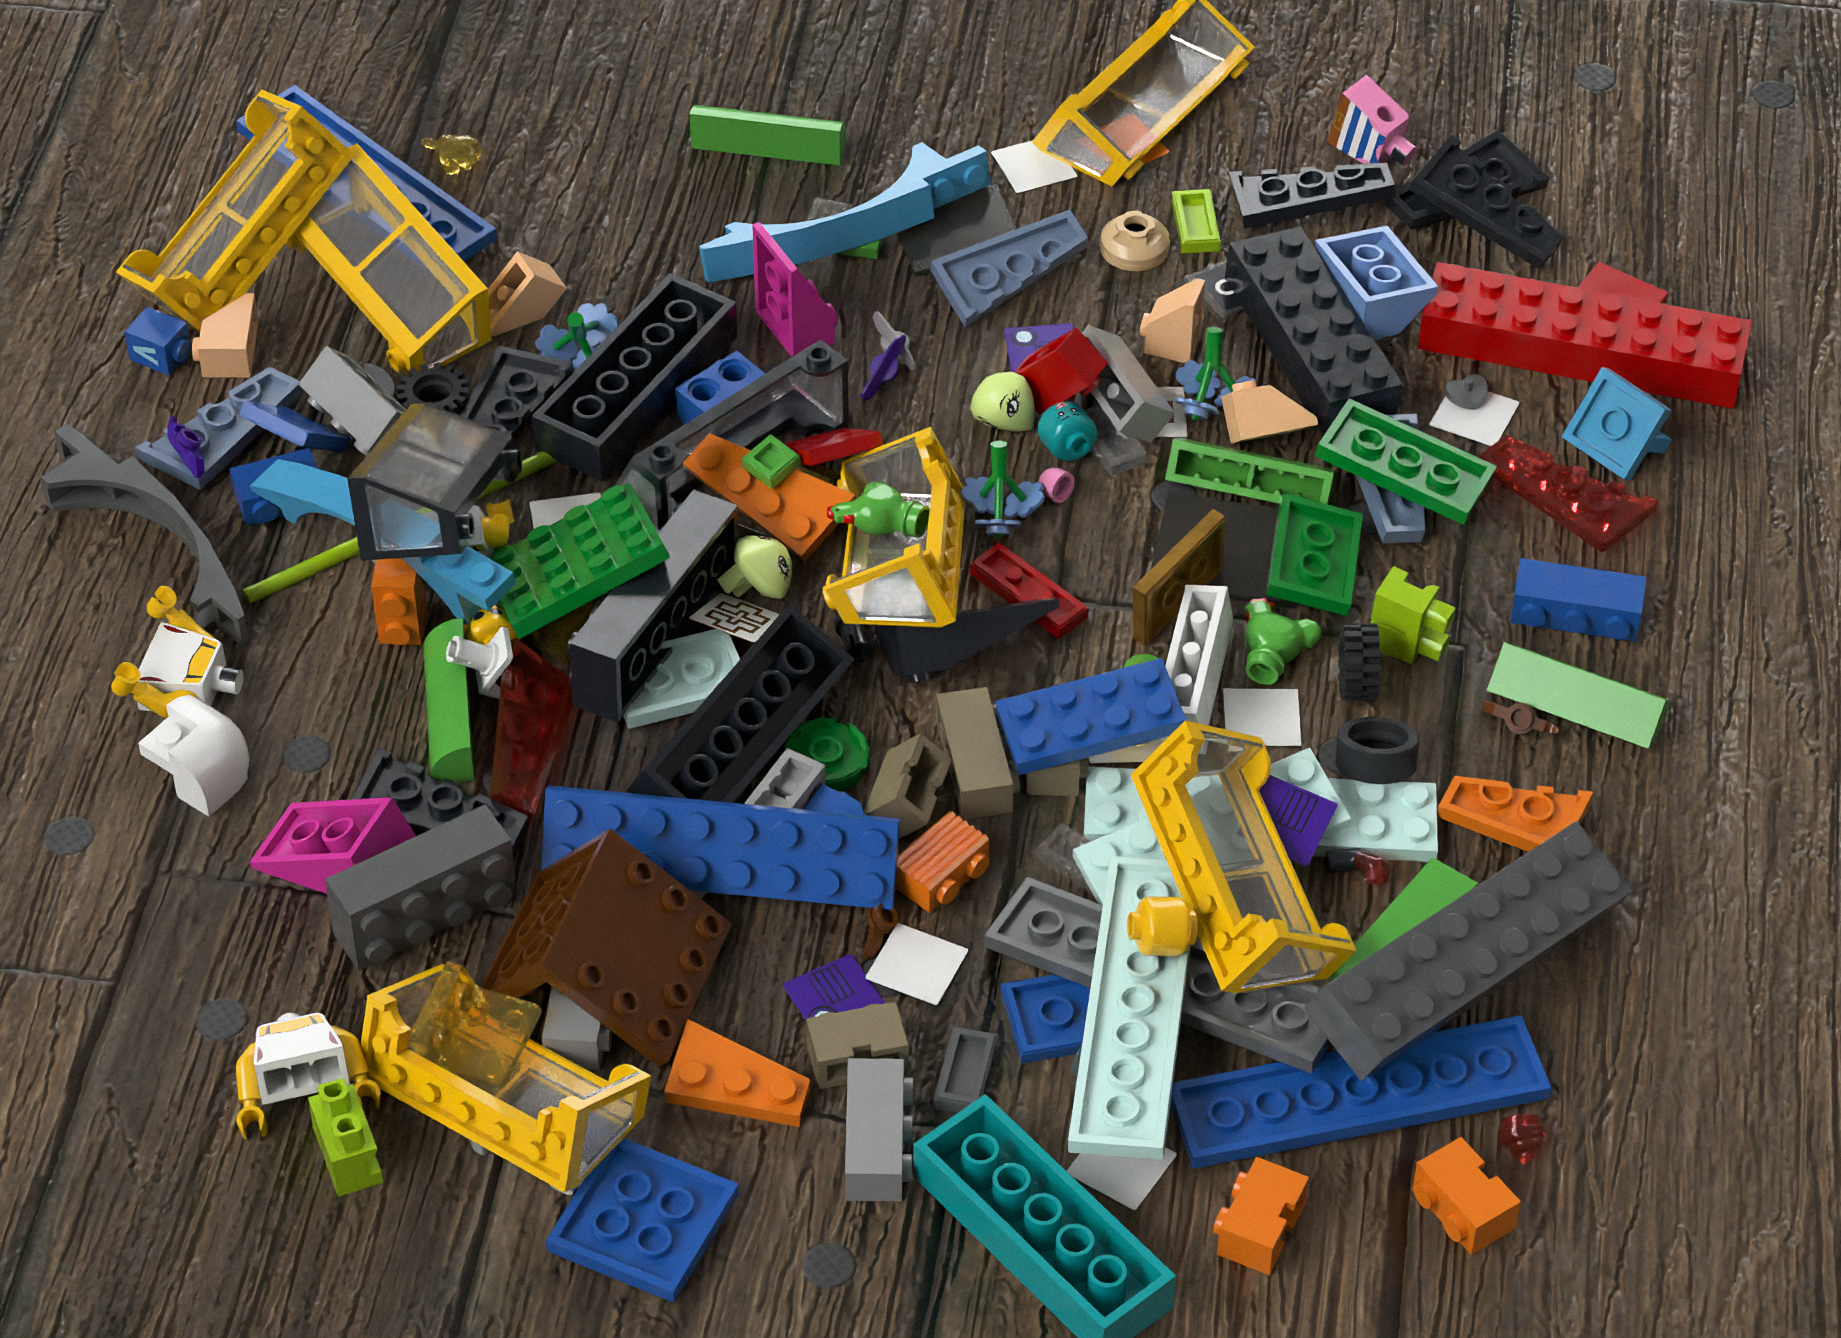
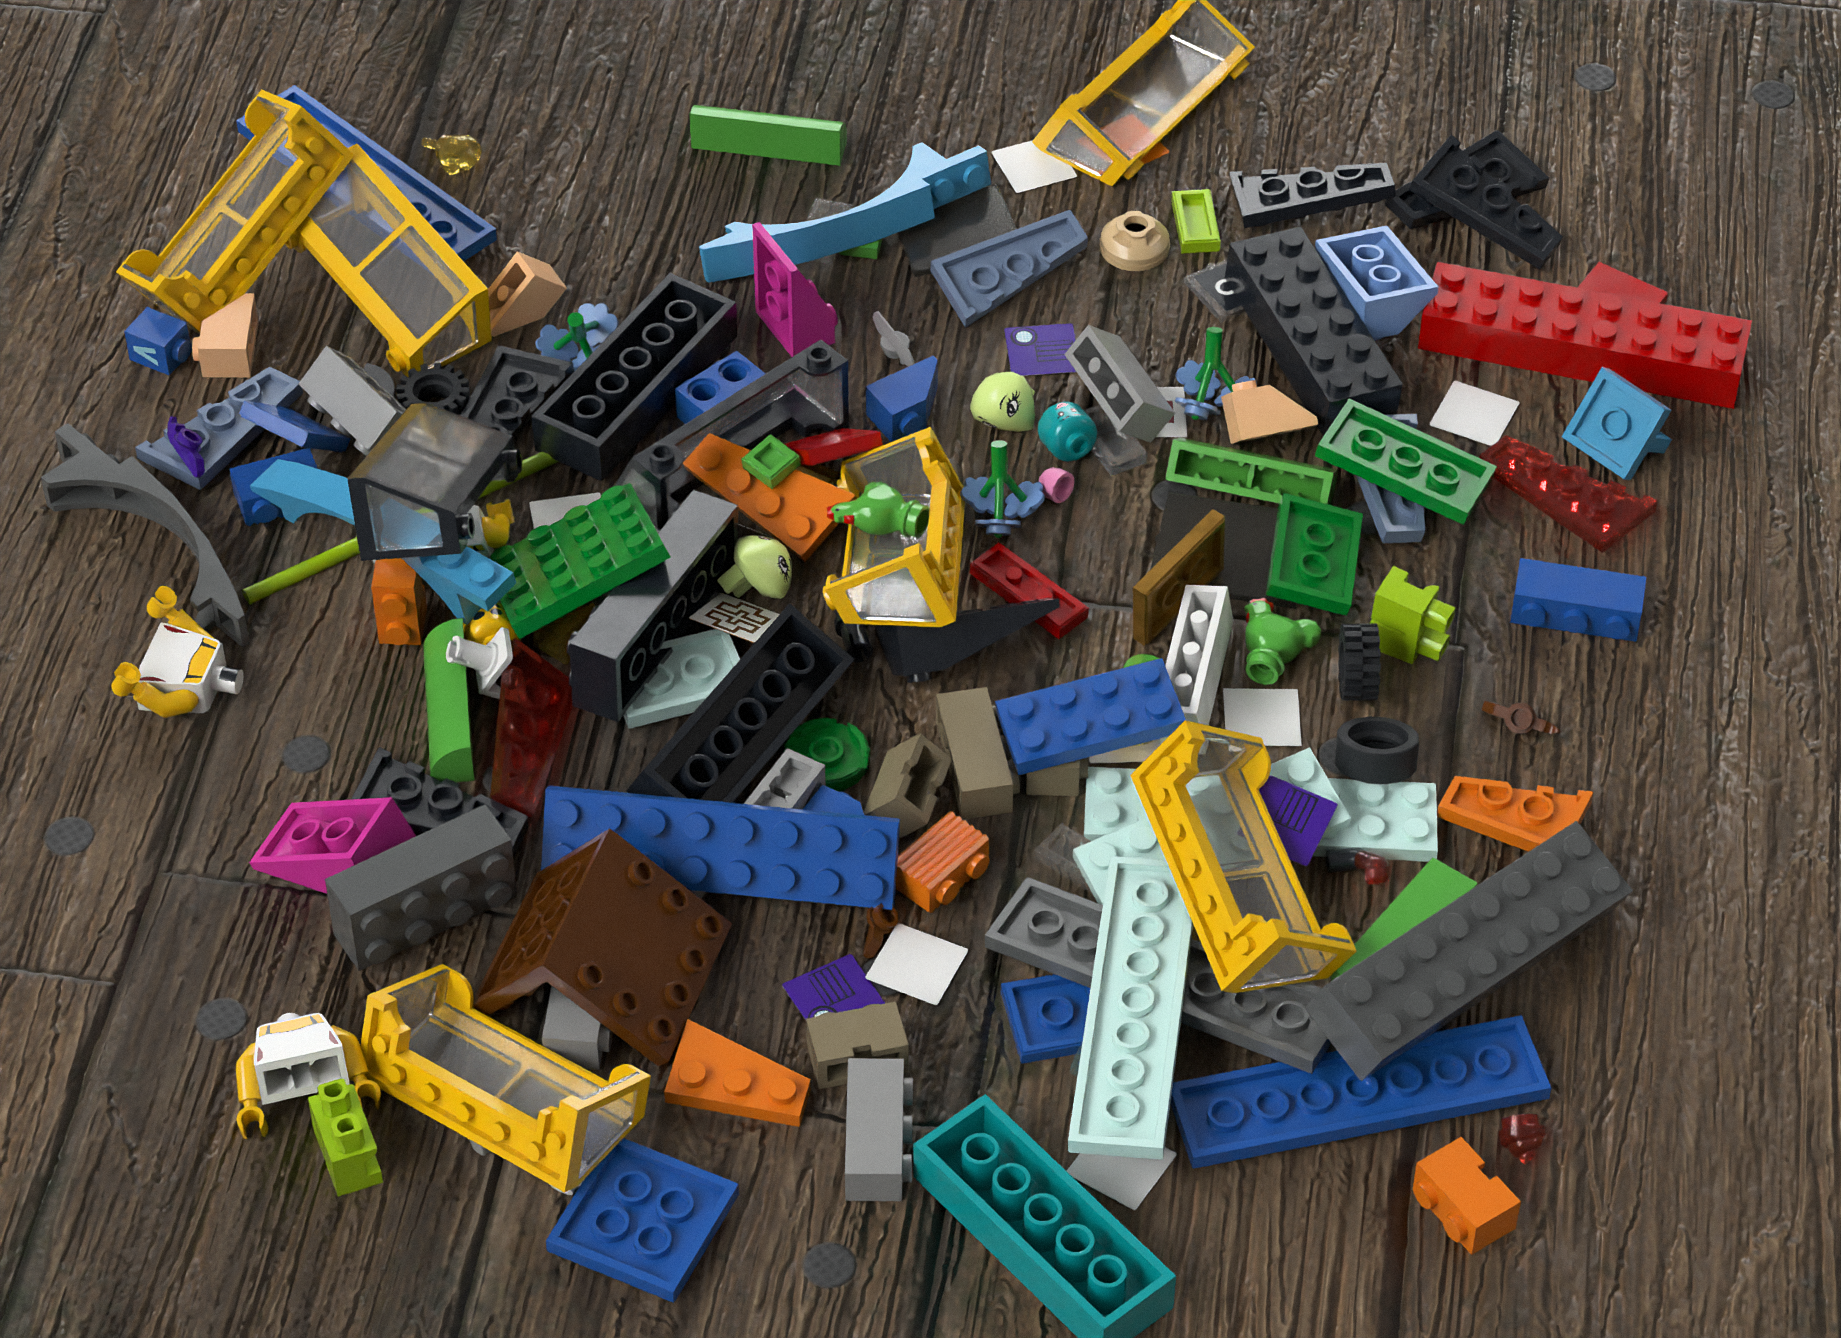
white brick [138,695,250,817] -> none
clear yellow bracket [407,961,542,1088] -> none
dark purple piece [860,335,906,401] -> none
dark grey tile [933,1026,998,1113] -> none
red brick [1014,327,1107,415] -> none
yellow head [1127,896,1198,957] -> none
light nougat slope [1140,278,1205,363] -> none
orange brick [1213,1157,1309,1276] -> none
torso [1327,75,1418,166] -> none
dark grey piece [1445,374,1488,410] -> none
brick [1487,642,1672,749] -> none
none -> blue slope [866,355,938,442]

